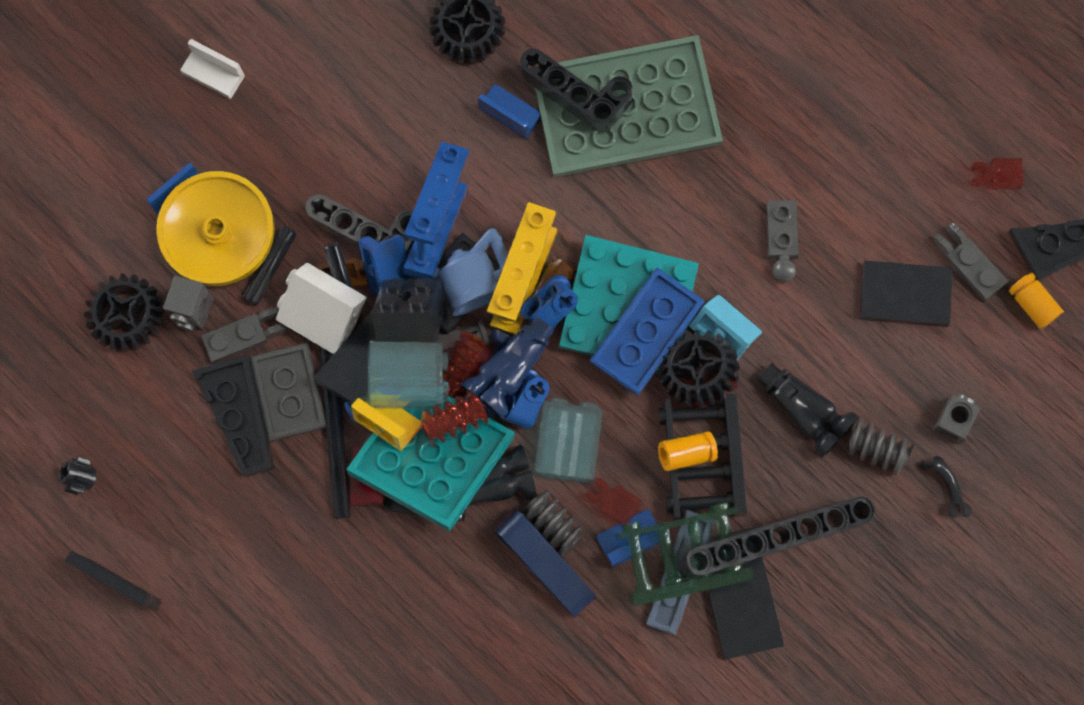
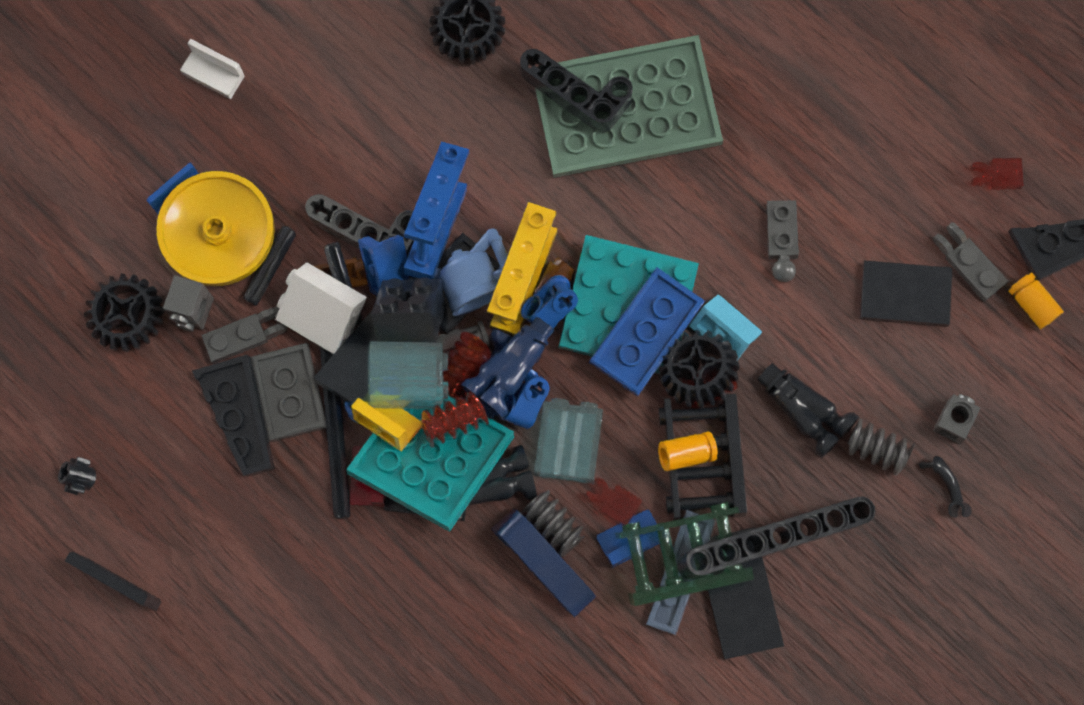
blue panel [478,84,541,140] -> none

